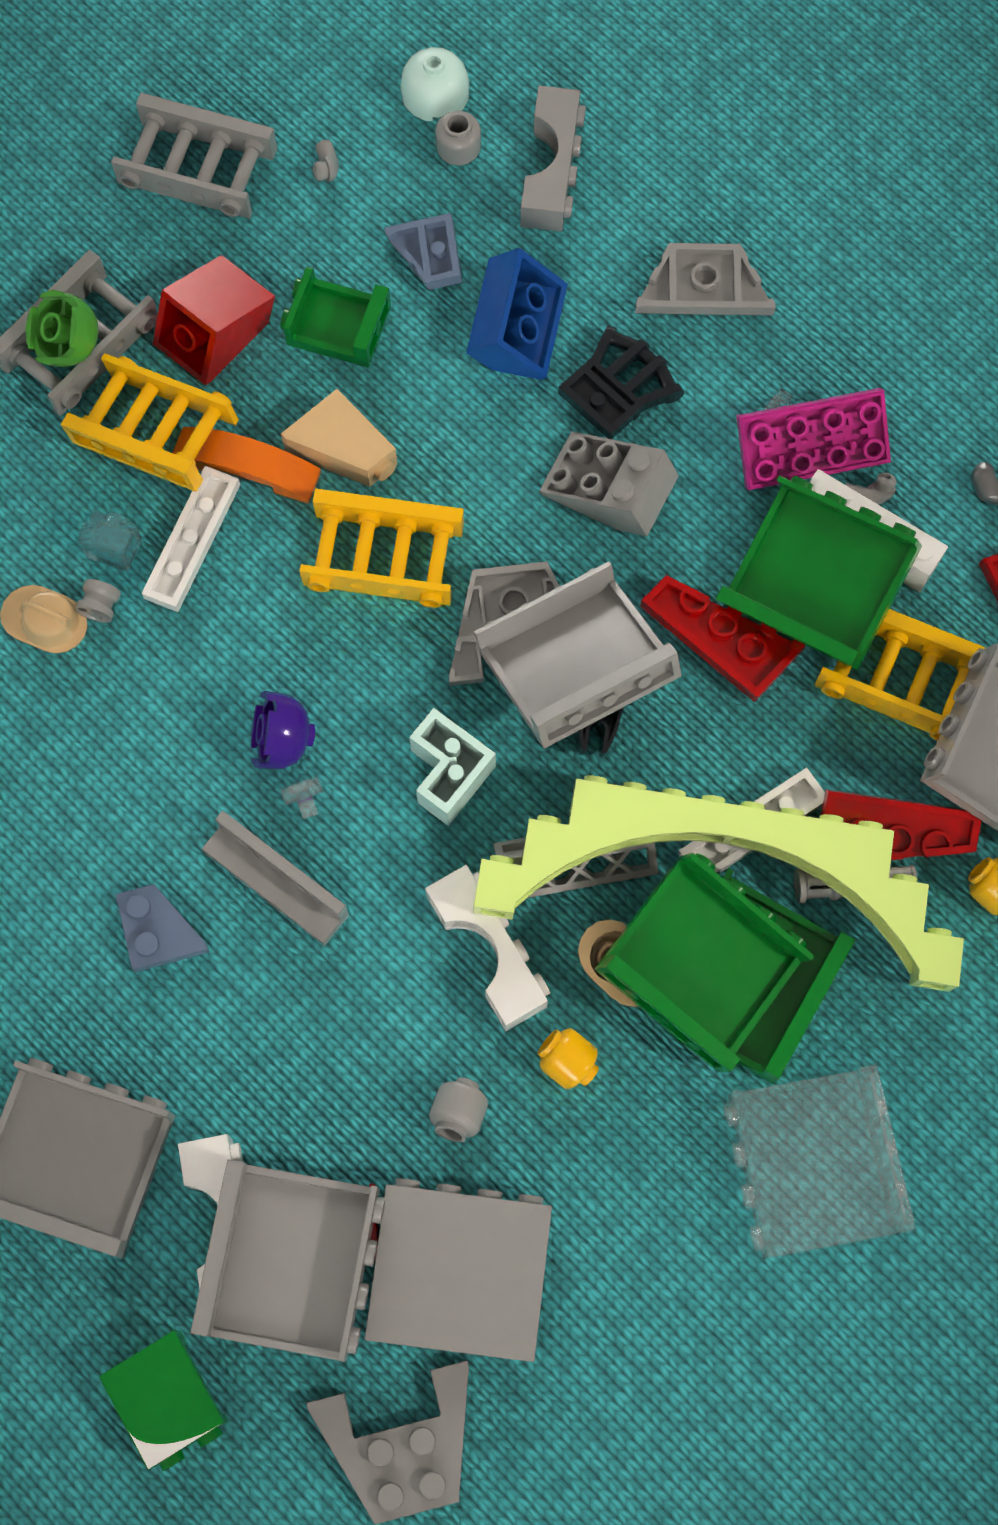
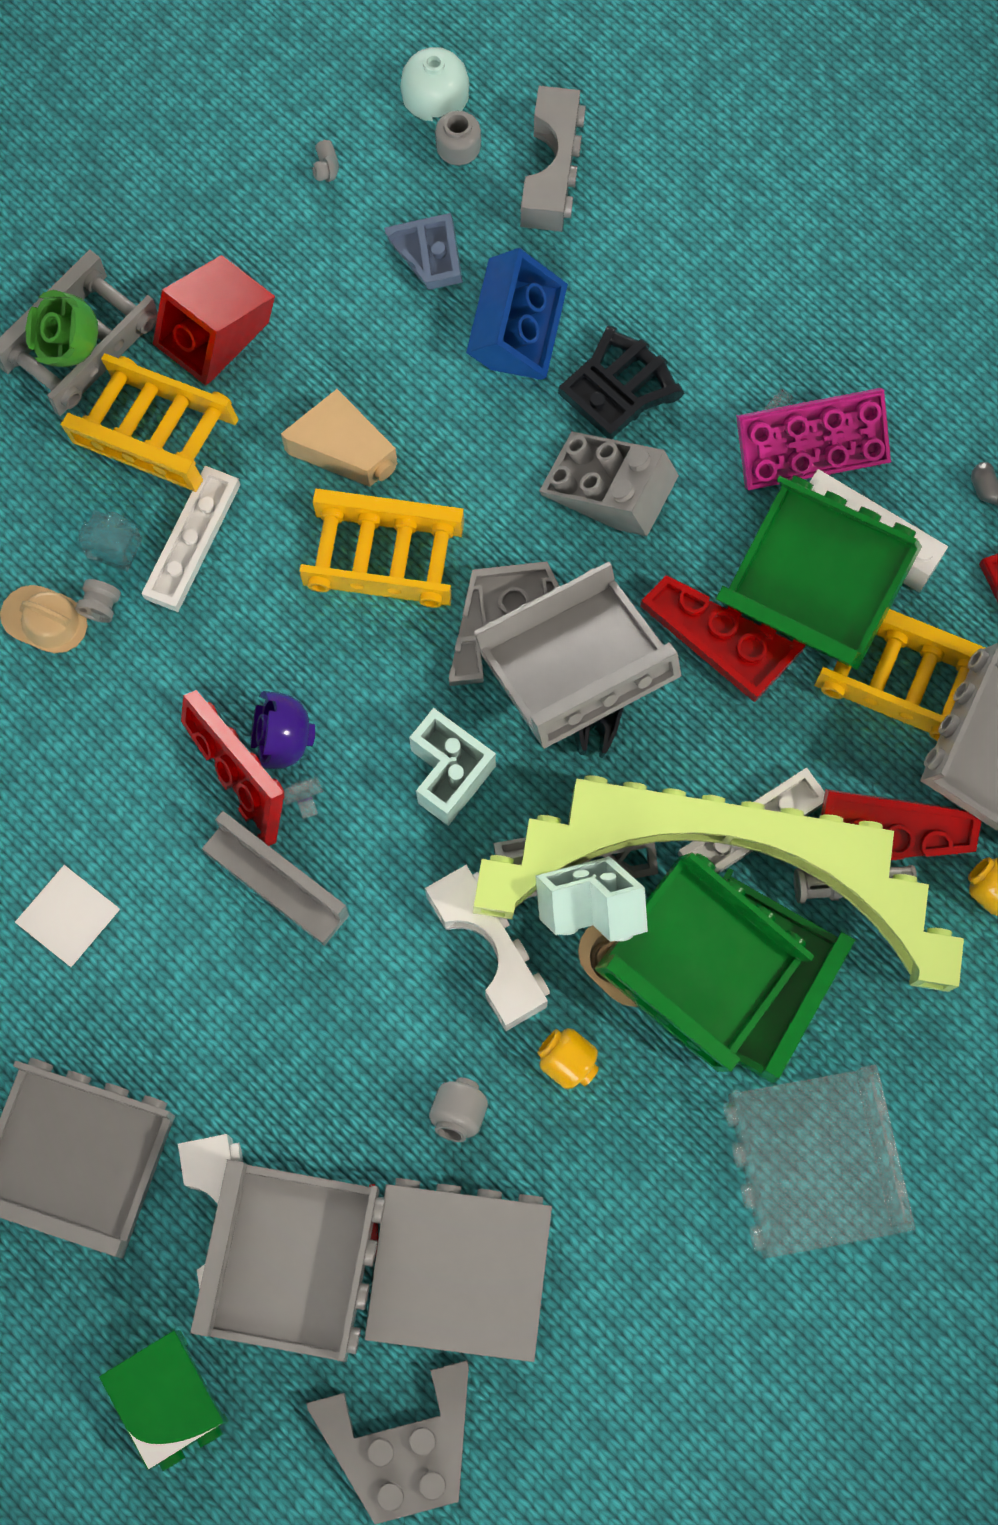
light grey fence [111,93,277,219] -> none
sand blue wing [116,884,210,972] -> none
orange slope [172,427,321,504] -> none
green panel [280,267,391,368] -> none
light grey wing [635,243,775,315] -> none
light grey arm [845,473,897,505] -> none
none -> white sticker [15,865,120,967]
none -> red wing [181,690,284,846]
none -> light aqua brick [536,856,648,942]

